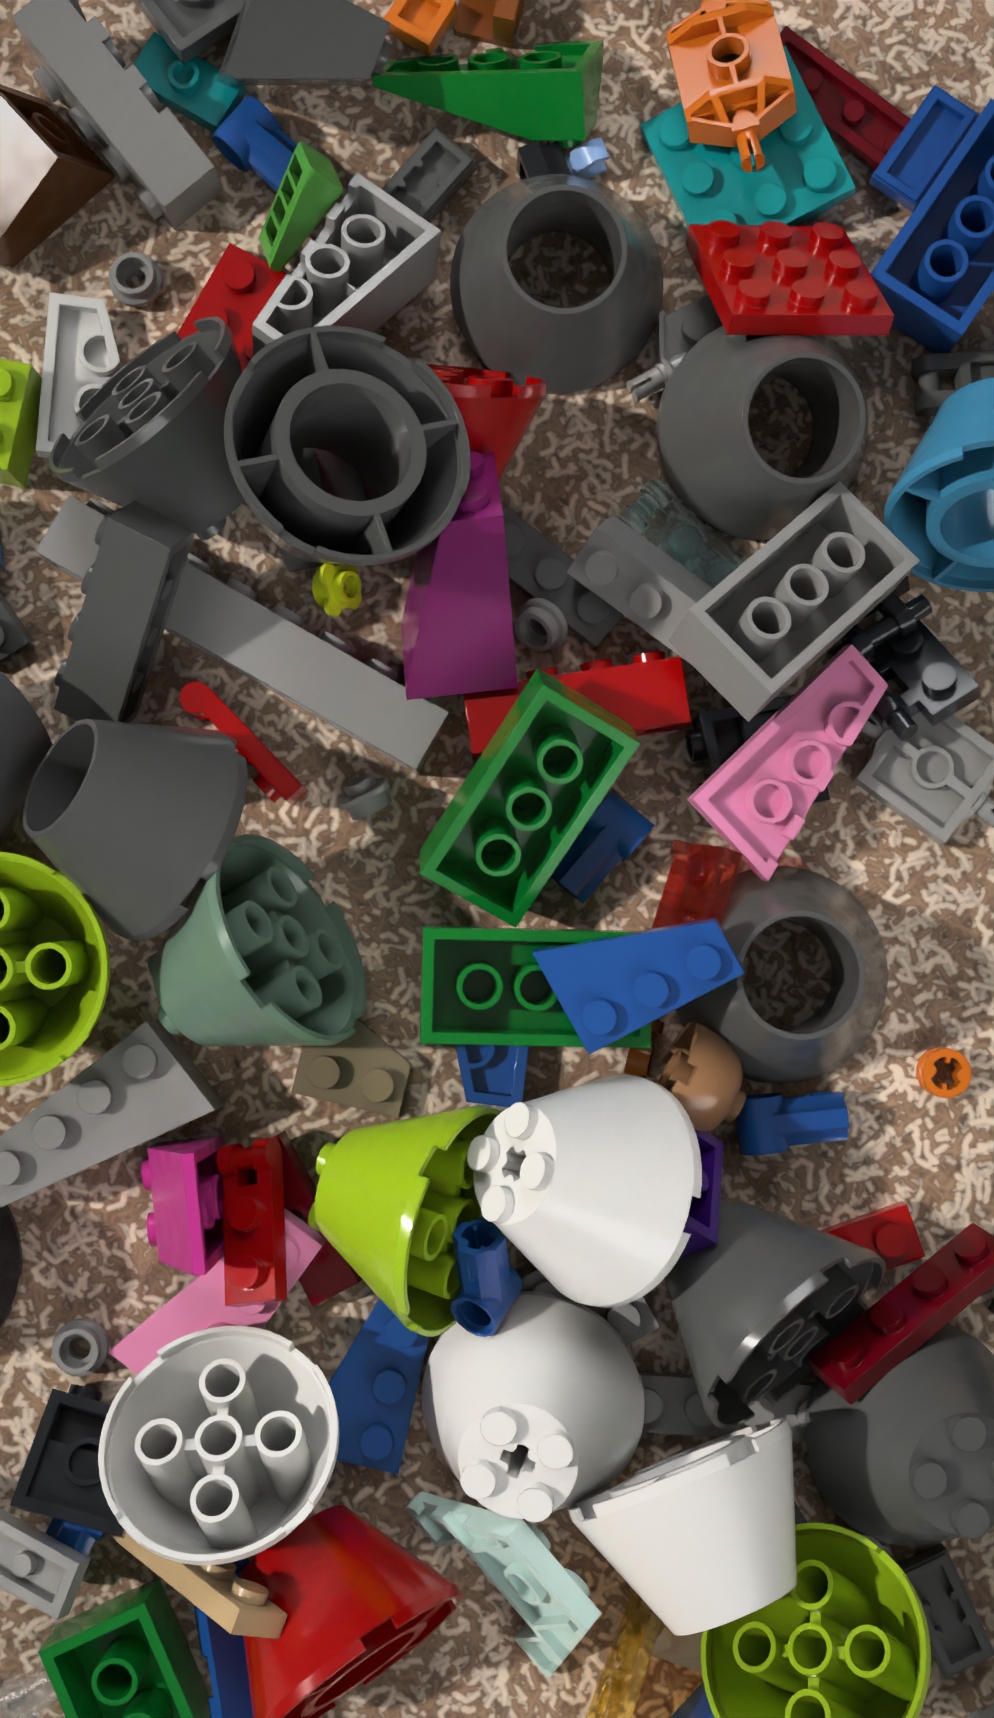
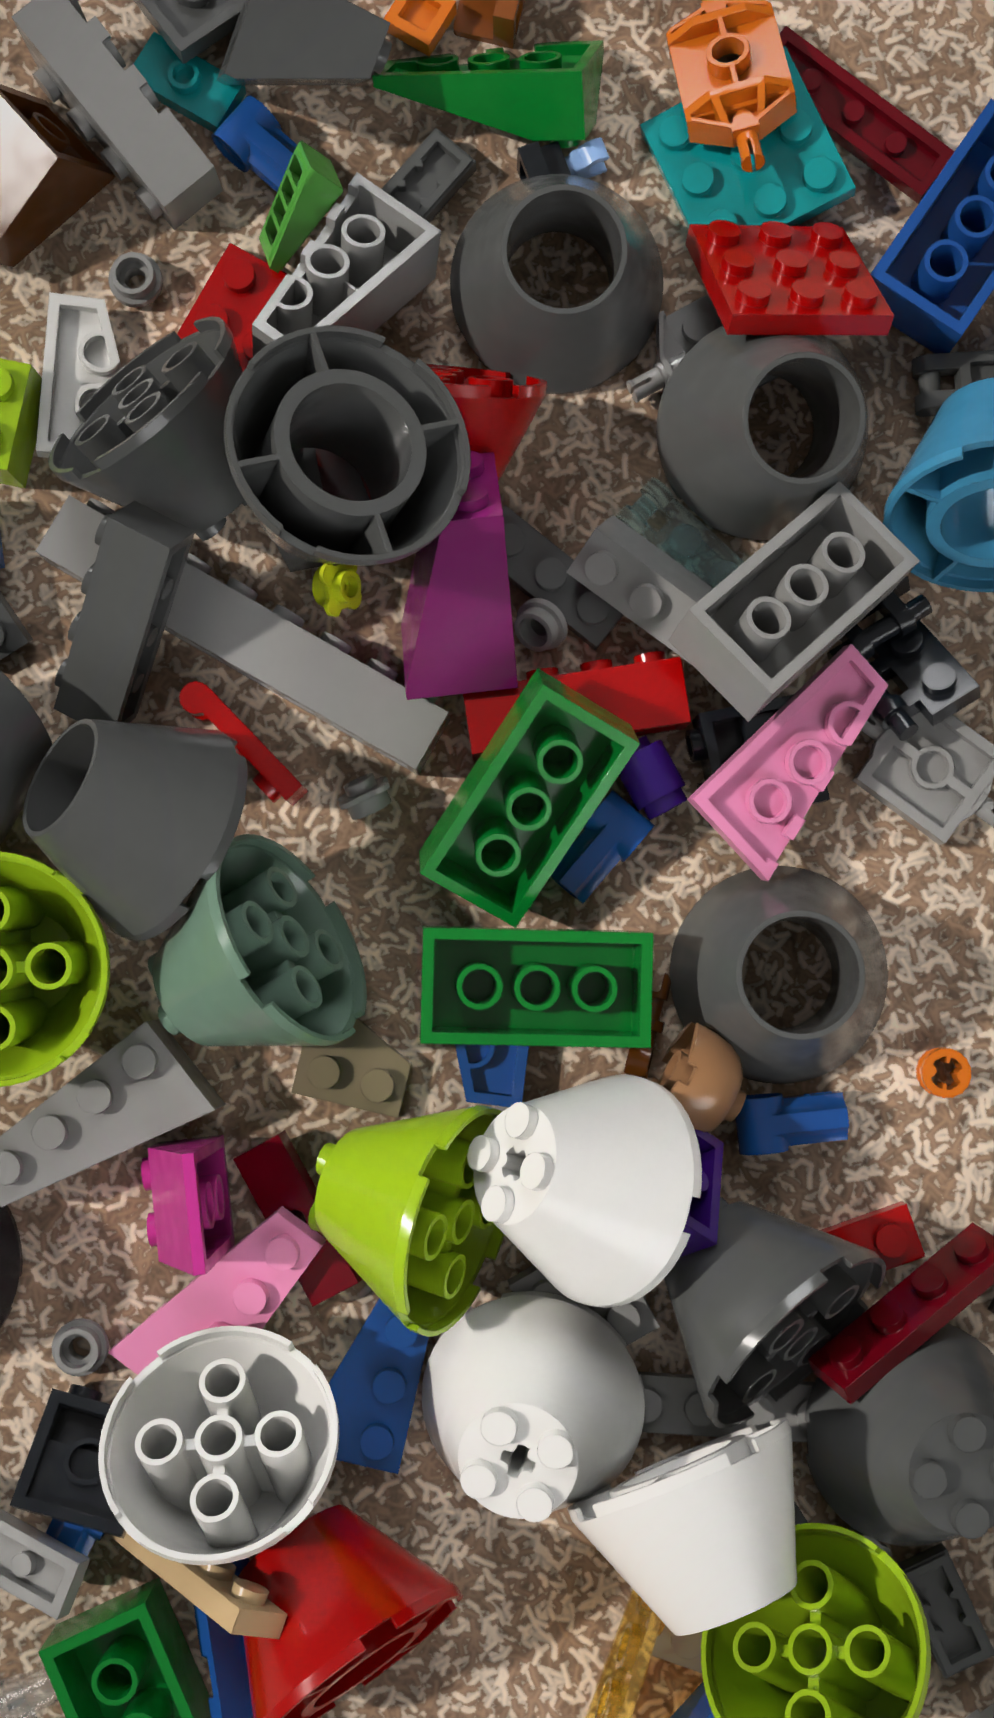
red plate [216,1137,287,1307] -> none
light aqua wing [404,1491,602,1678] -> none
blue piece [451,1216,523,1337] -> none
blue wing [532,918,745,1054] -> none
clear red plate [645,840,743,931] -> none
blue tile [869,85,980,213] -> none
none -> dark purple brick [619,735,687,821]

